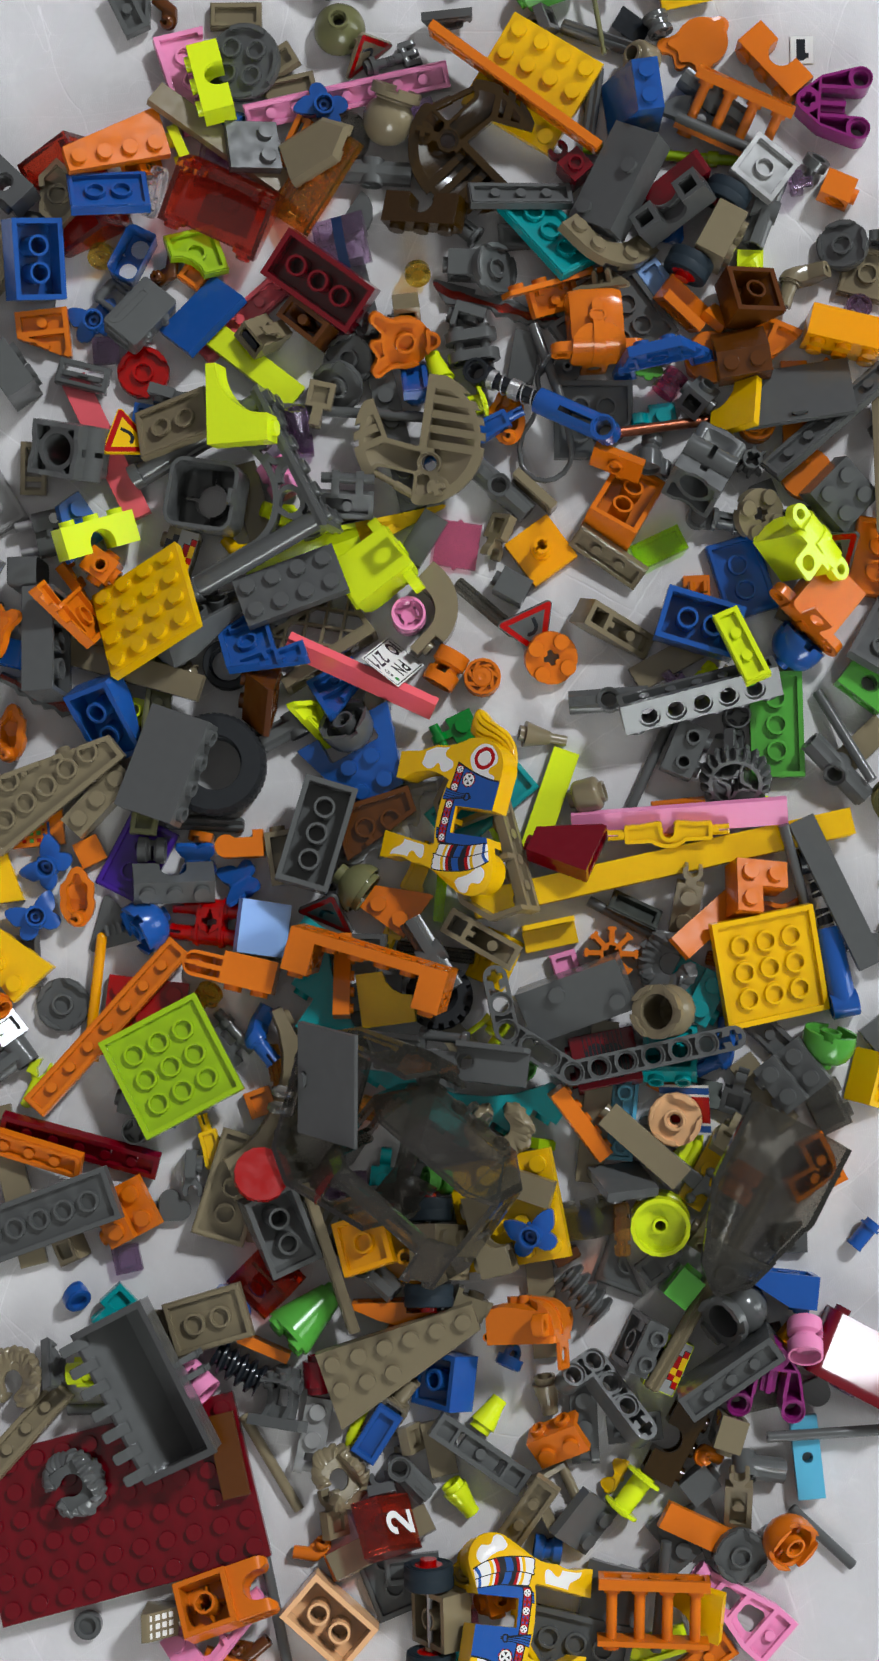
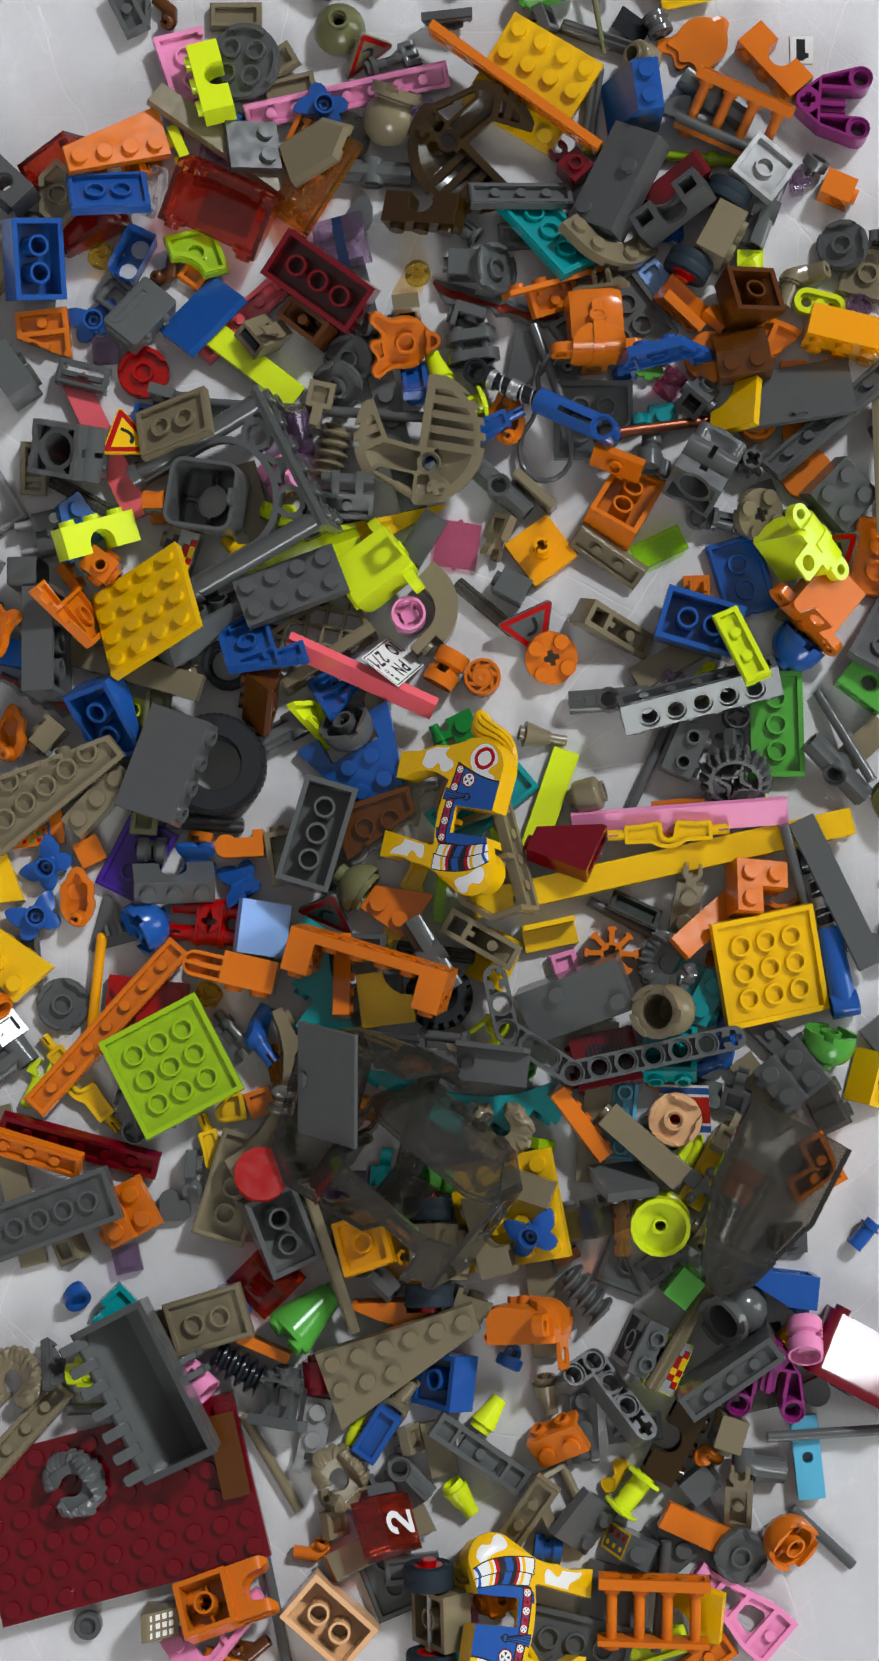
neon yellow arch [205,362,280,449] -> none
none -> dark tan brick [27,712,70,756]
none -> yellow piece [39,1033,122,1134]
none -> clear smoke axle [47,476,117,517]
none -> orange leg [141,490,171,525]
none -> yellow tile [215,1092,248,1123]
none -> dark tan piece [309,422,353,480]
none -> dark grey slope [600,1520,661,1573]
none -> neon yellow plate [793,287,846,317]

